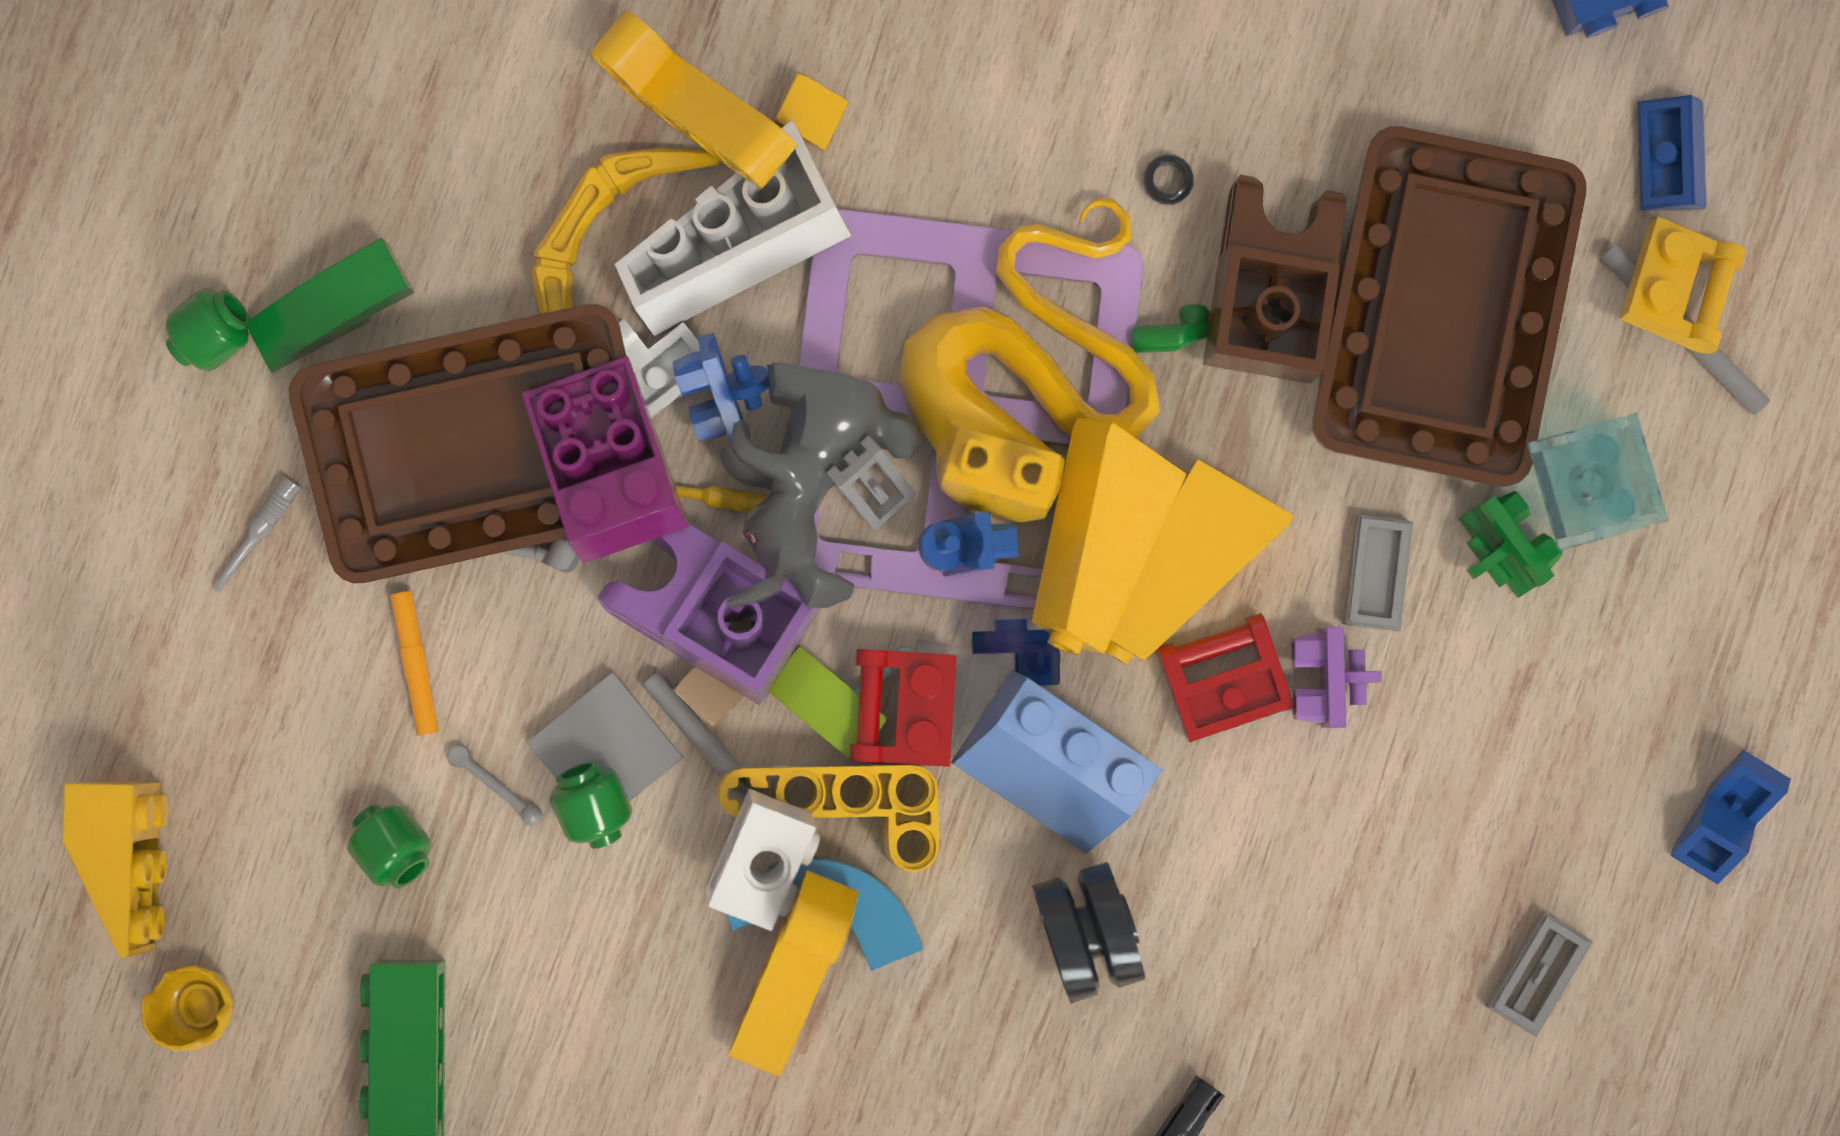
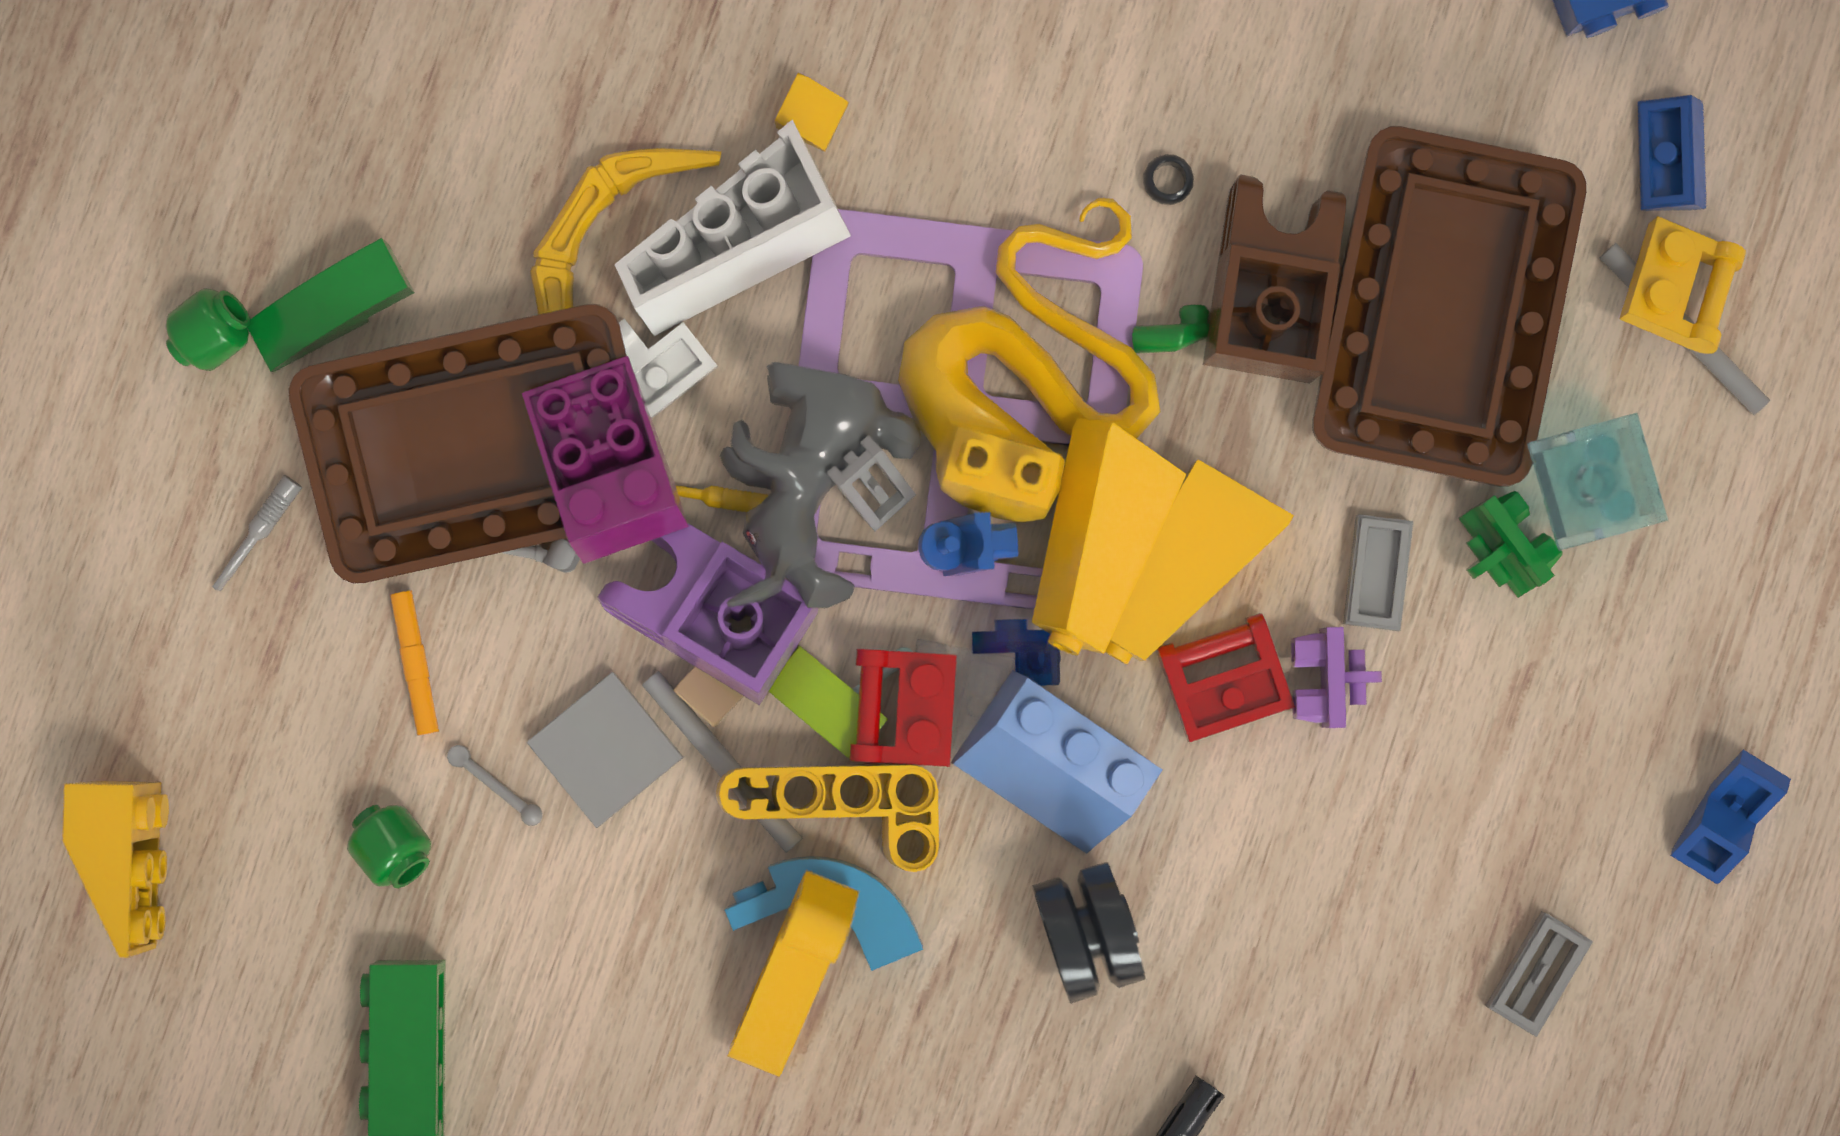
yellow hair [141,965,235,1051] -> none
green head [549,761,632,849] -> none
yellow beam [589,10,797,190] -> none
blue hips [672,333,770,447] -> none
white brick [705,789,820,931] -> none

